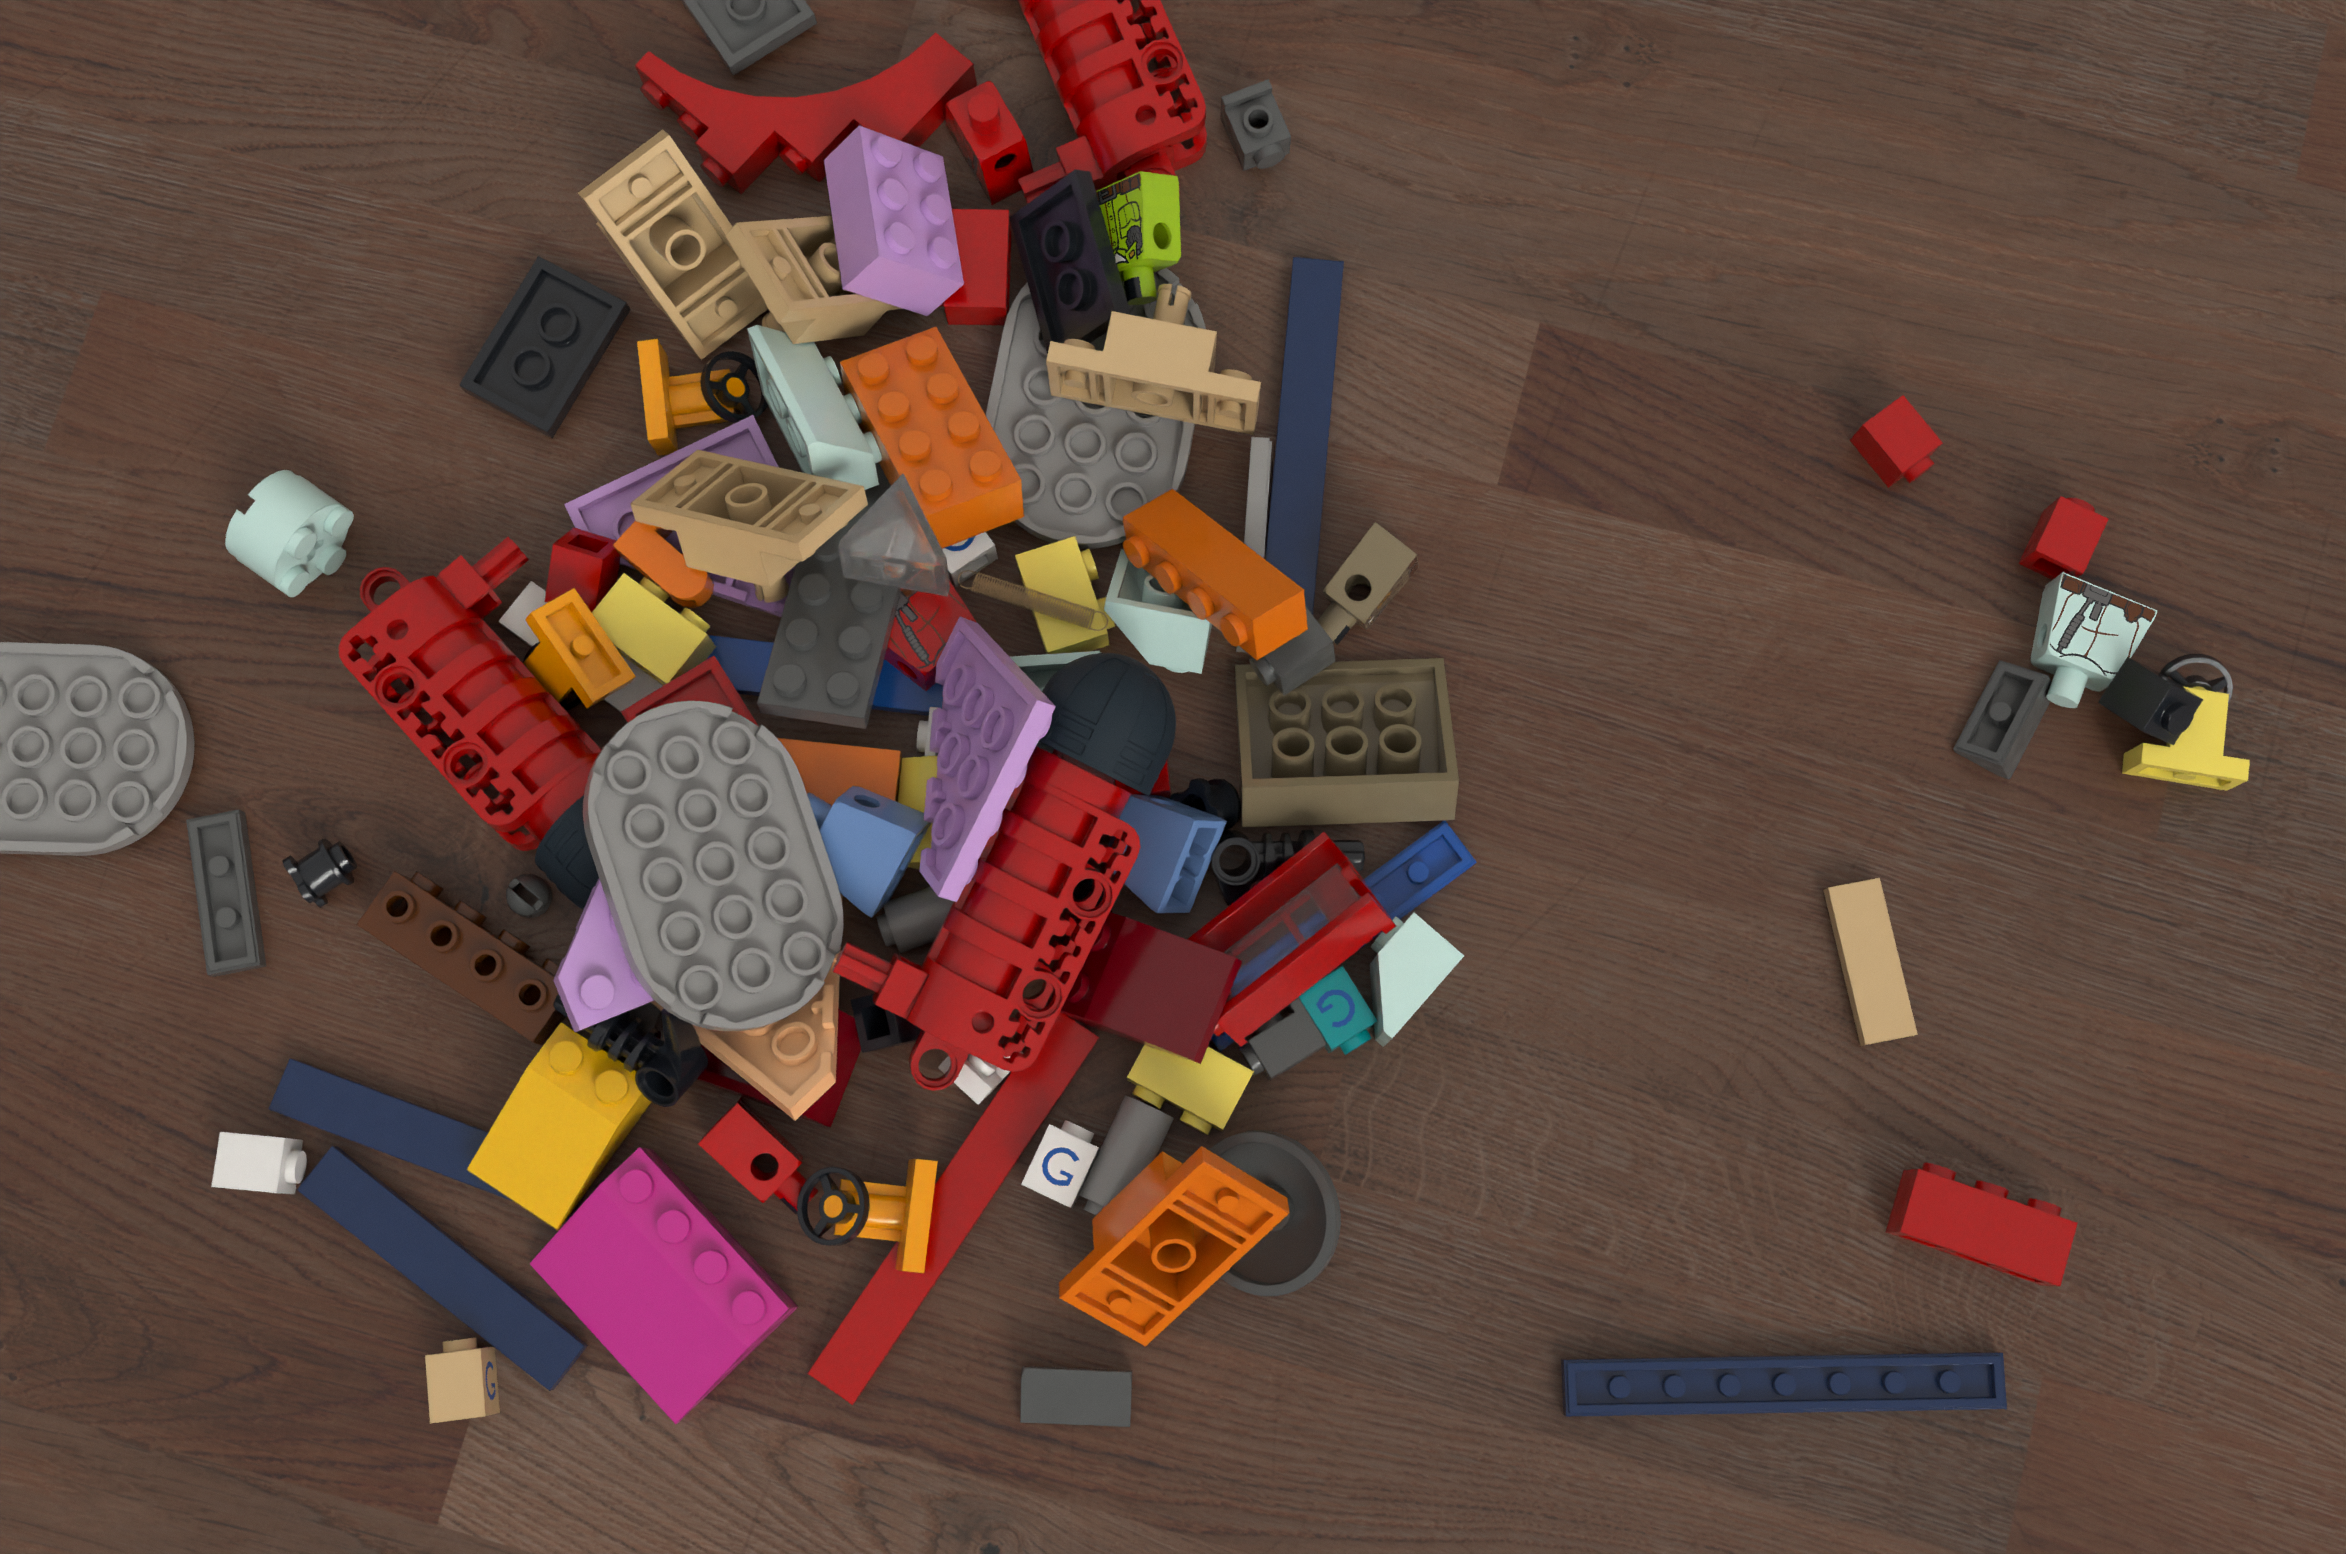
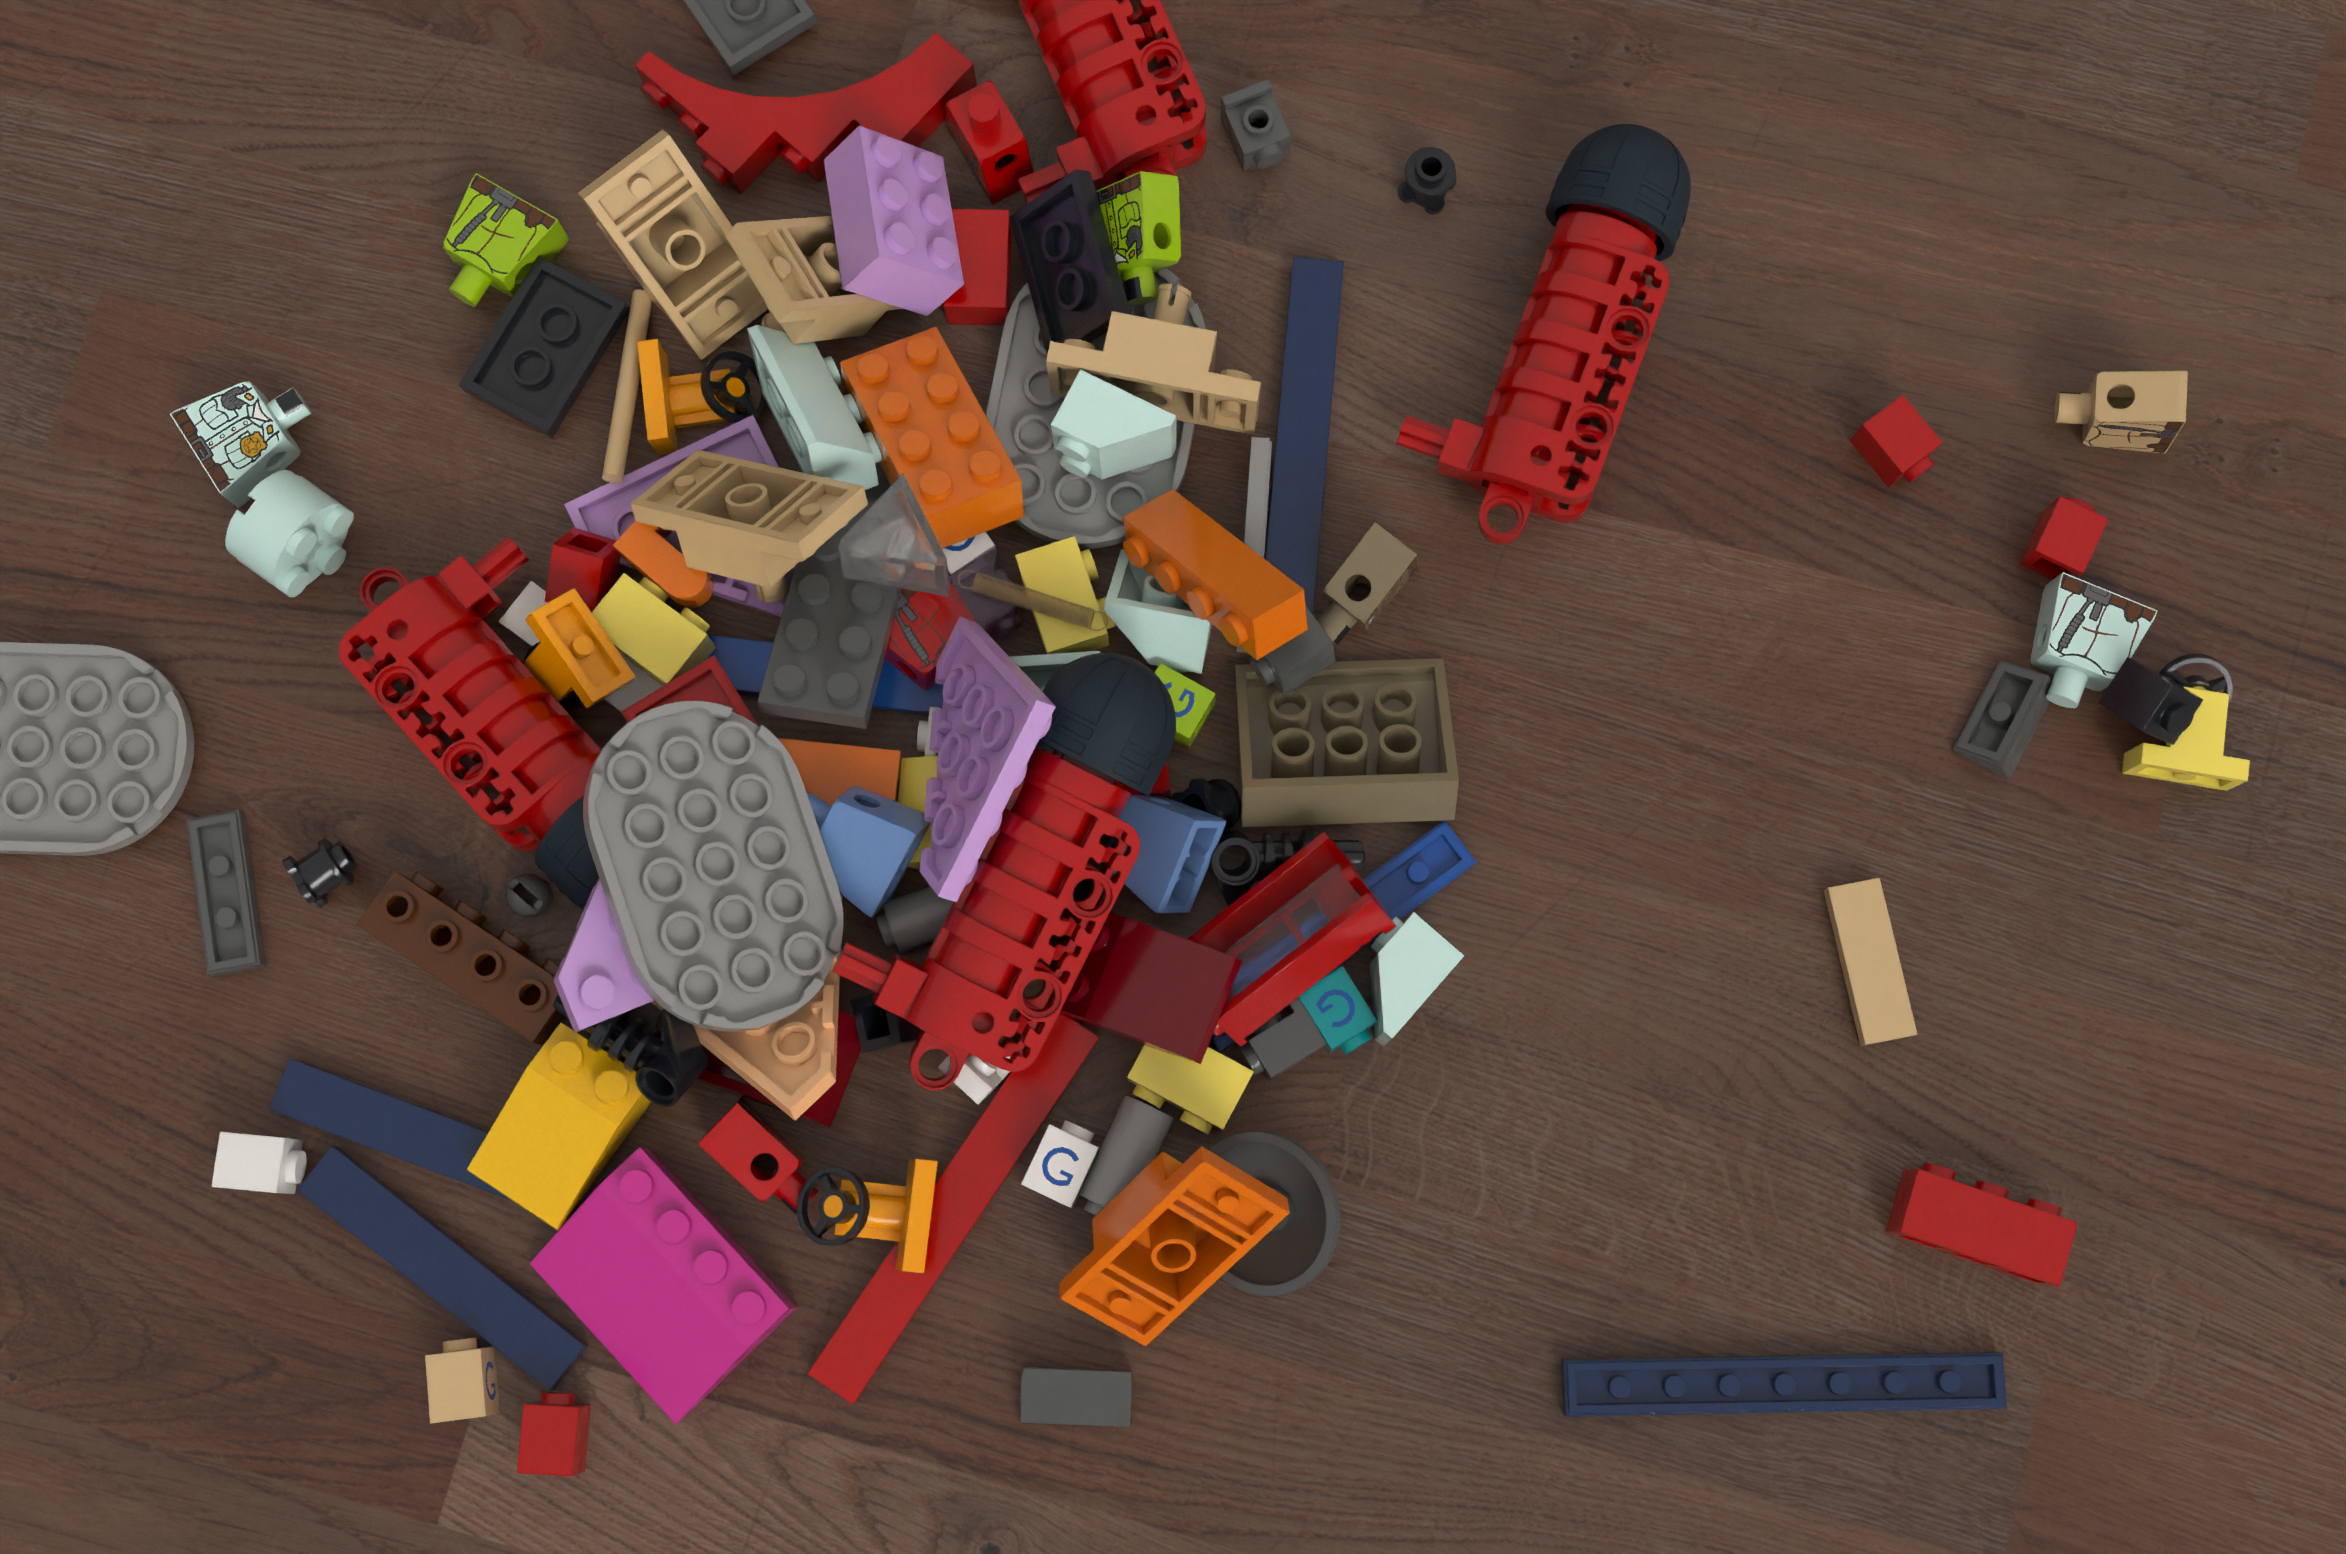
none -> light aqua torso [170,381,312,508]
none -> lime torso [443,173,569,307]
none -> red brick [517,1391,591,1476]
none -> tan bar [602,289,652,483]
none -> window [948,547,1023,640]
none -> light aqua slope [1051,369,1176,479]
none -> lime brick [1155,663,1216,748]
none -> red piece [1396,124,1691,545]
none -> black brick [1398,147,1457,215]
none -> tan torso [2054,371,2188,453]

